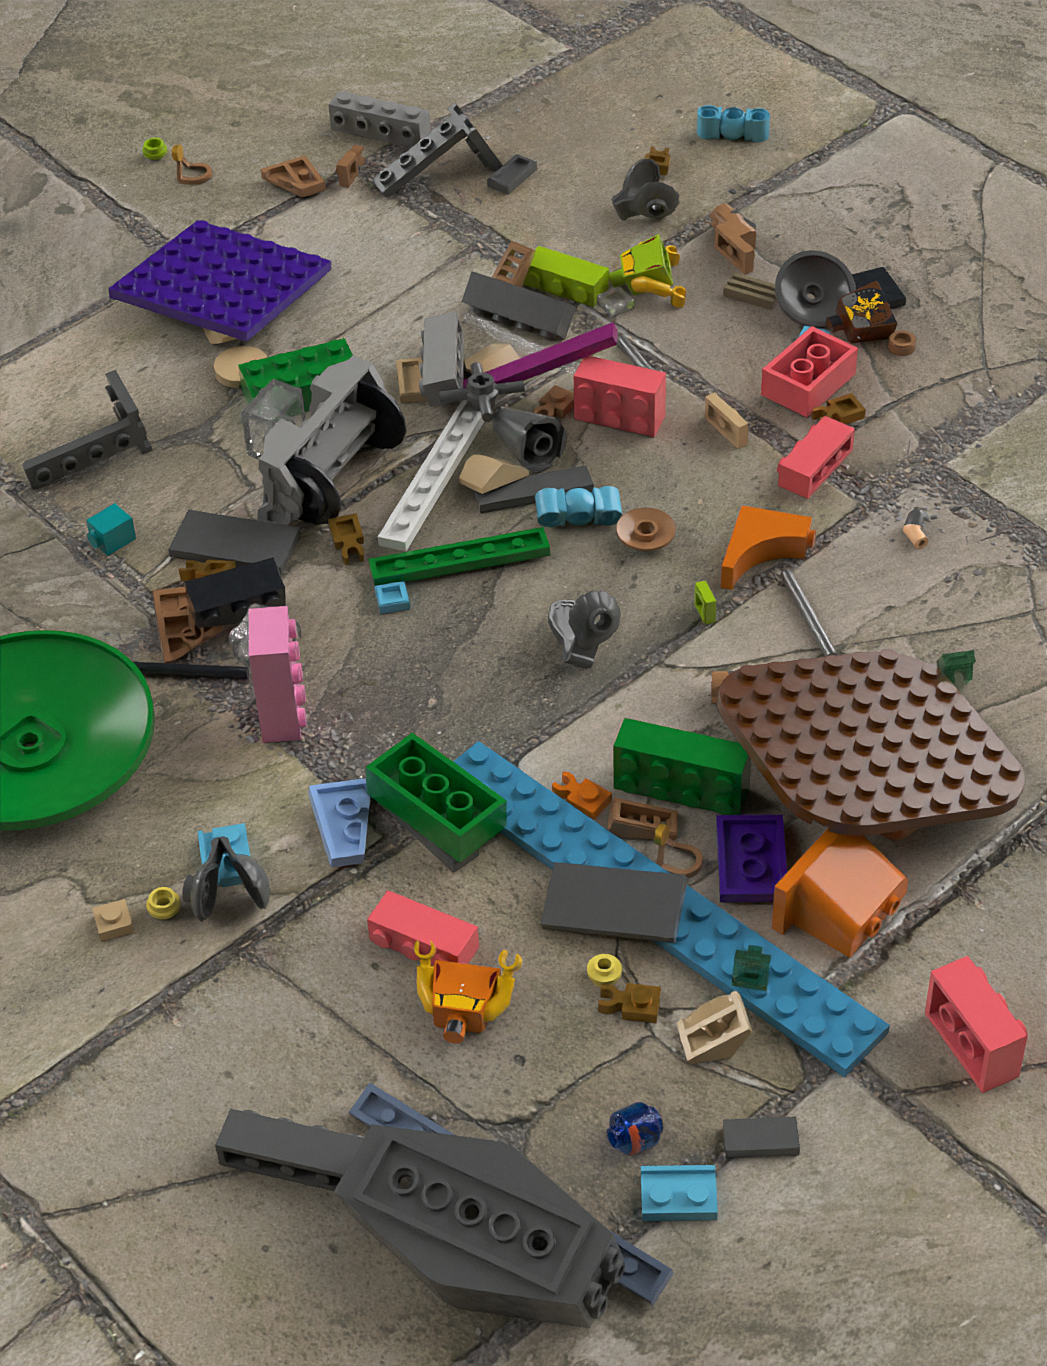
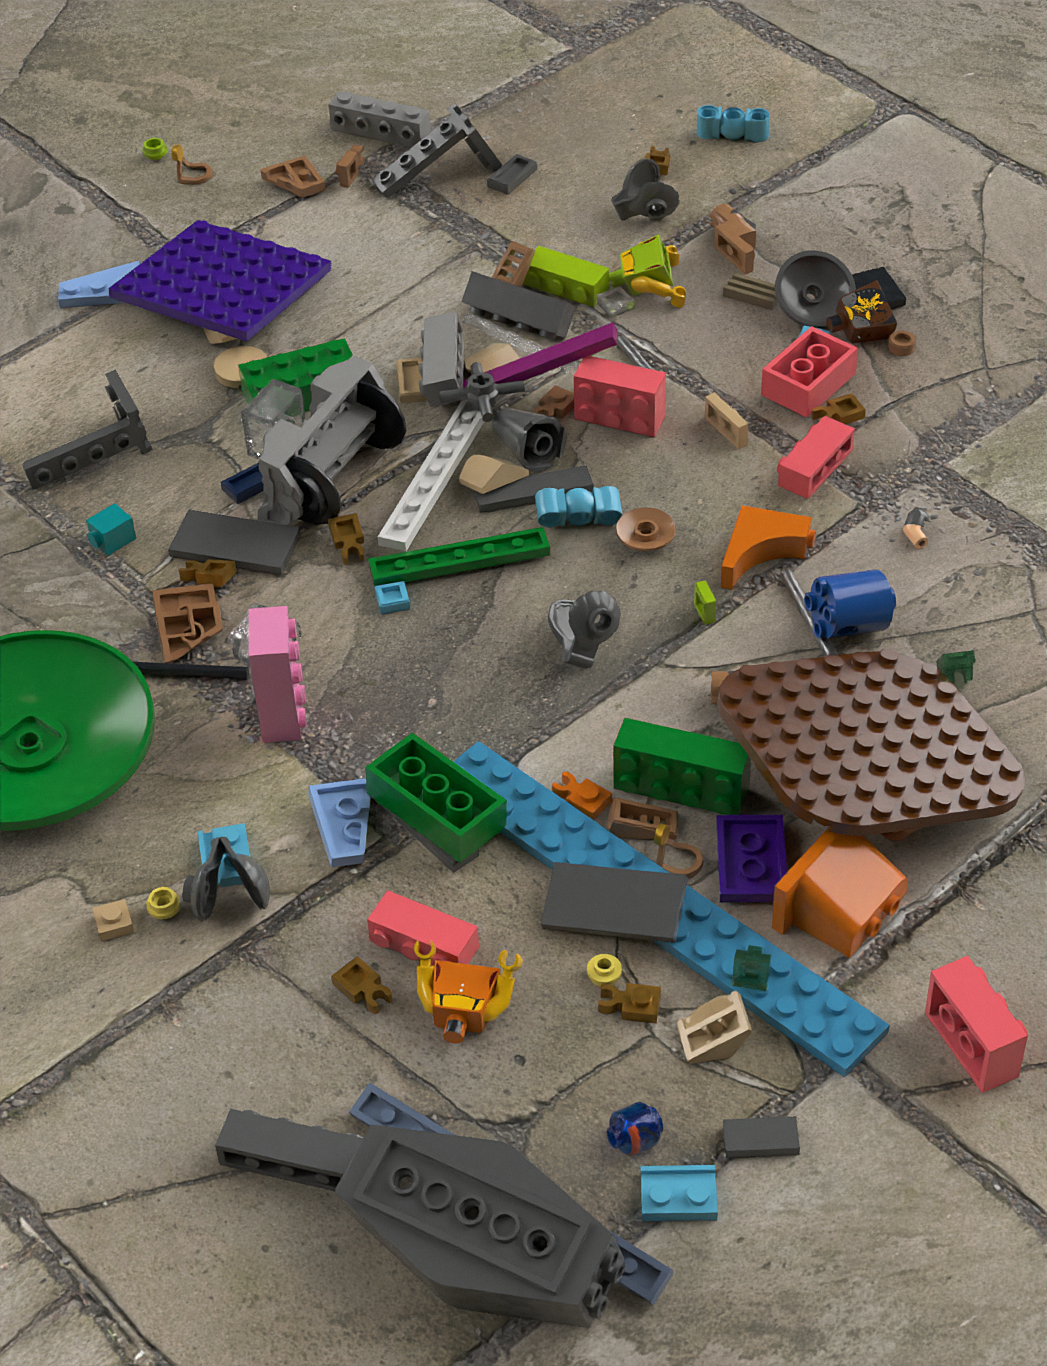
black wedge [185,557,286,628] -> none
none -> light blue wing [58,261,140,308]
none -> dark blue tile [221,462,264,505]
none -> pearl gold plate [331,956,393,1015]
none -> blue cylinder [804,569,896,639]

